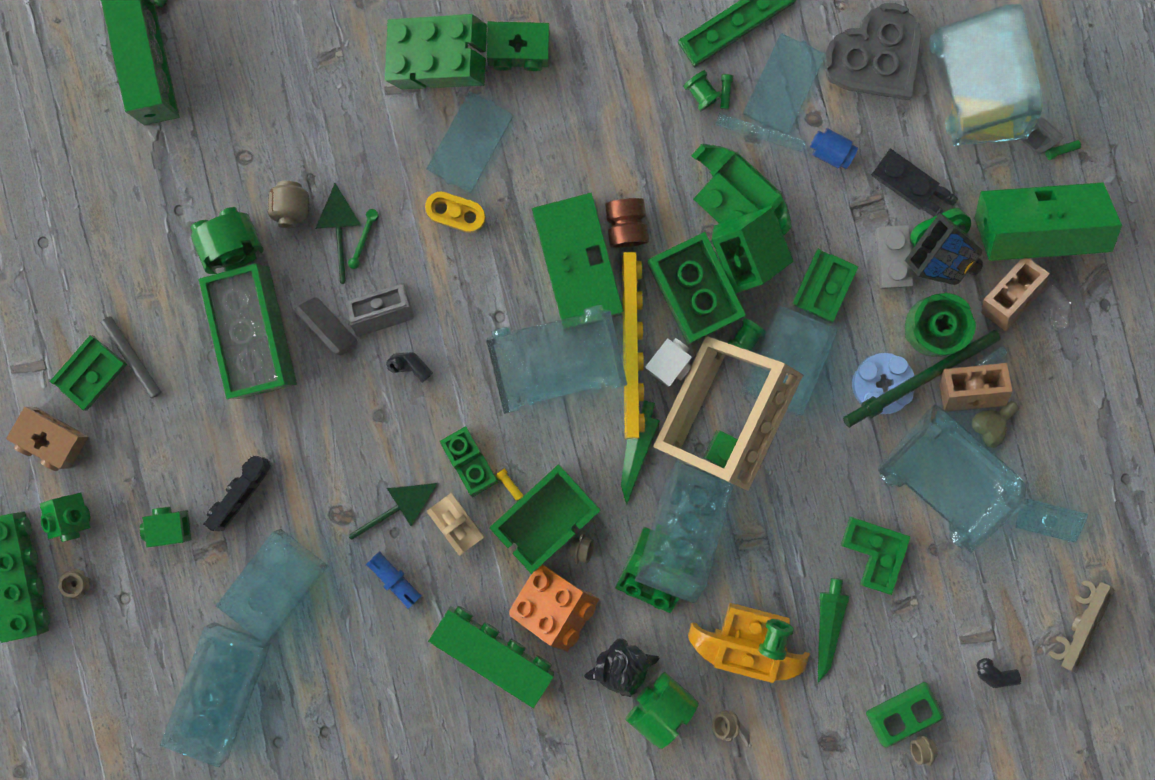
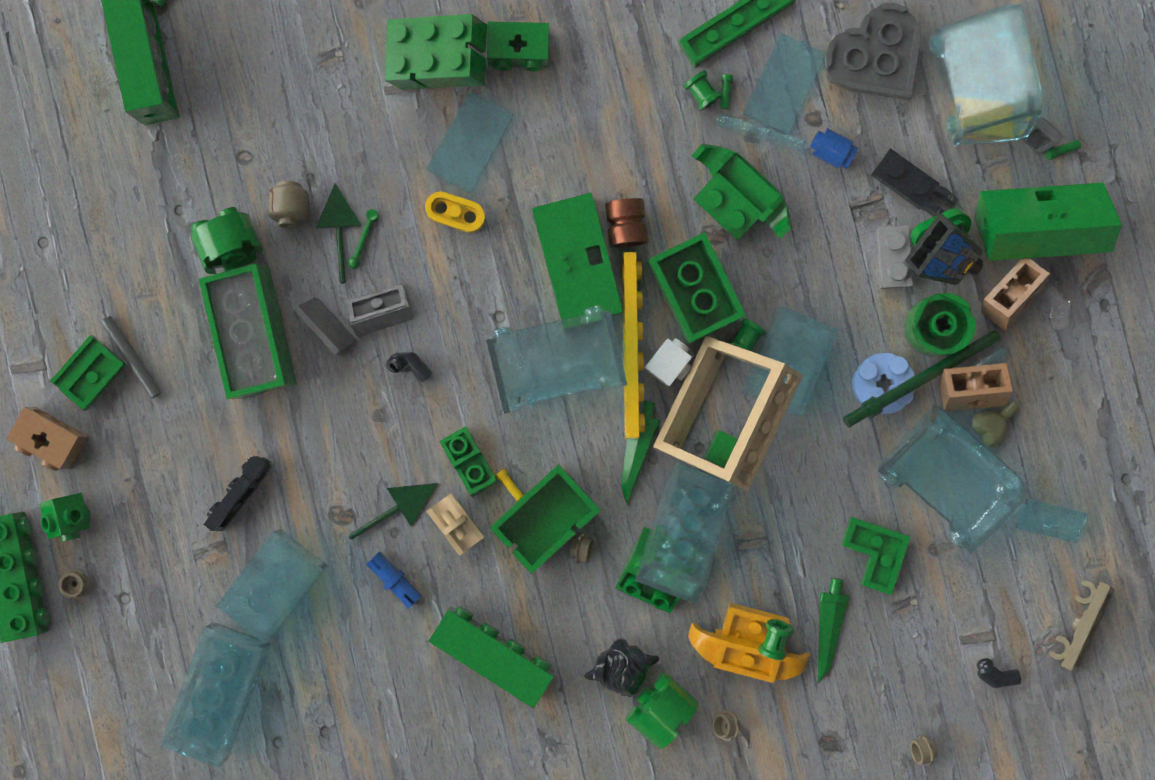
green brick [140,506,192,548] -> none
orange bracket [509,564,599,652] -> none
green slope [712,206,793,293] -> none
green plate [791,248,859,323] -> none
green piece [866,682,944,748] -> none

